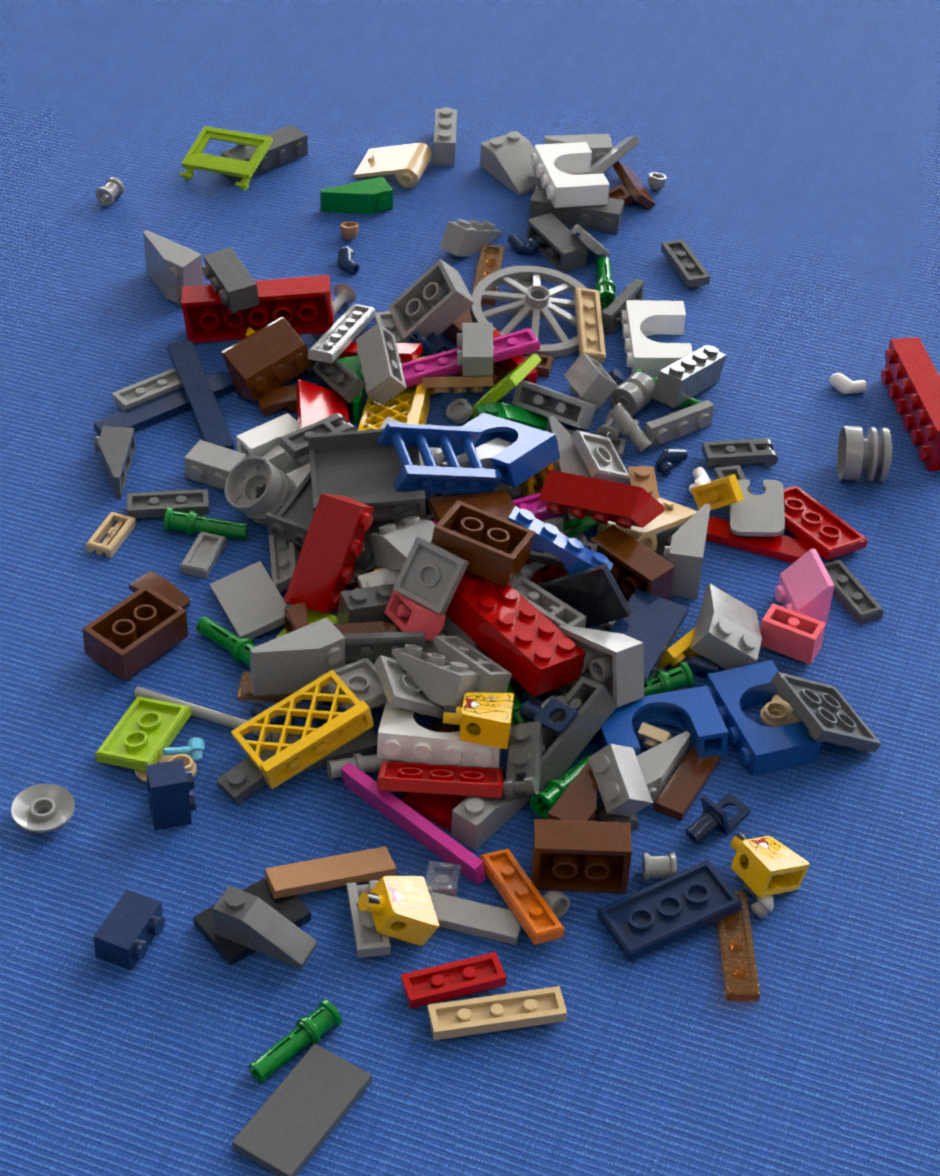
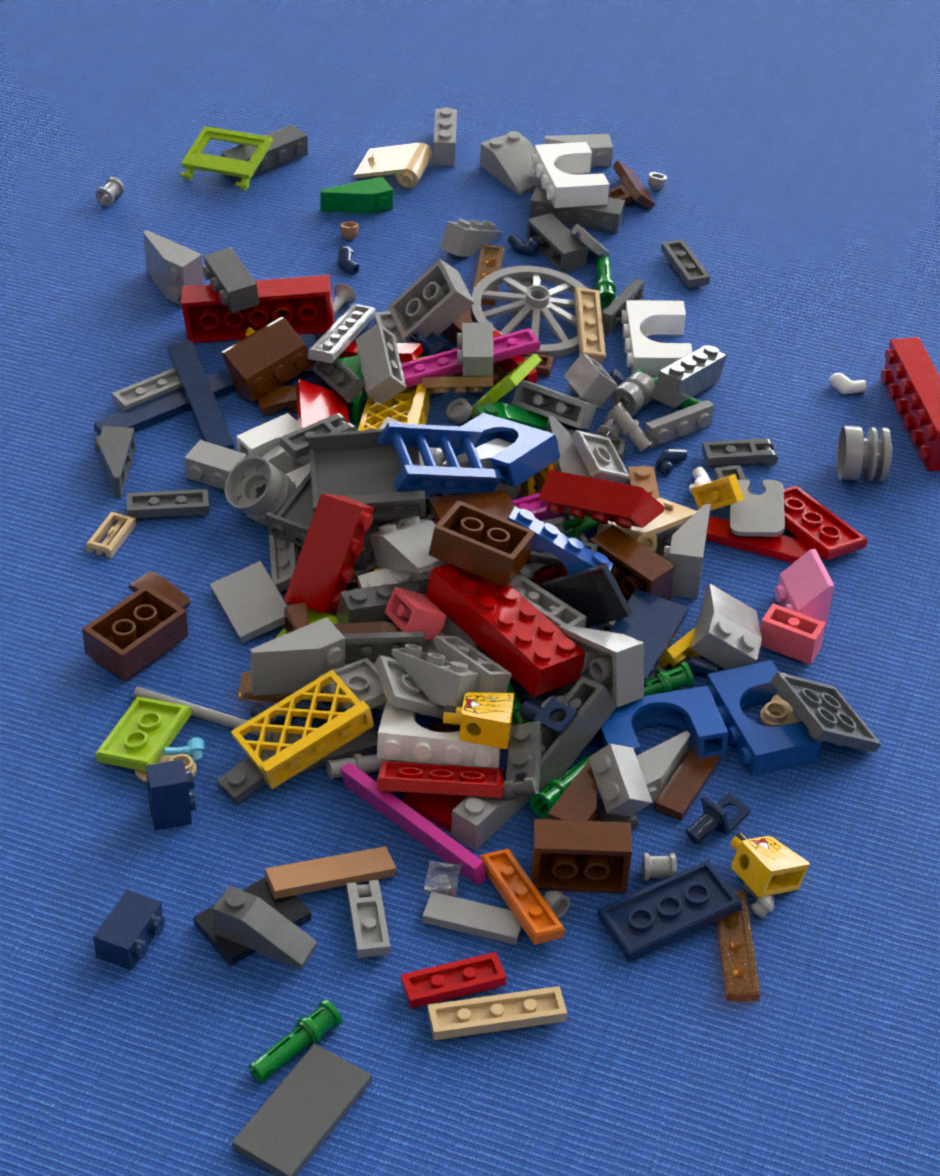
light grey dish [11,784,75,833] -> none
green pin [164,507,248,541] -> none
light grey tile [180,531,227,579] -> none
green pin [196,616,255,669] -> none
yellow torso [358,876,439,946] -> none
light grey plate [393,536,469,615] -> none
light grey tile [584,135,640,174] -> none
tan plate [638,722,671,750] -> none
dark grey tile [824,559,884,625] -> none

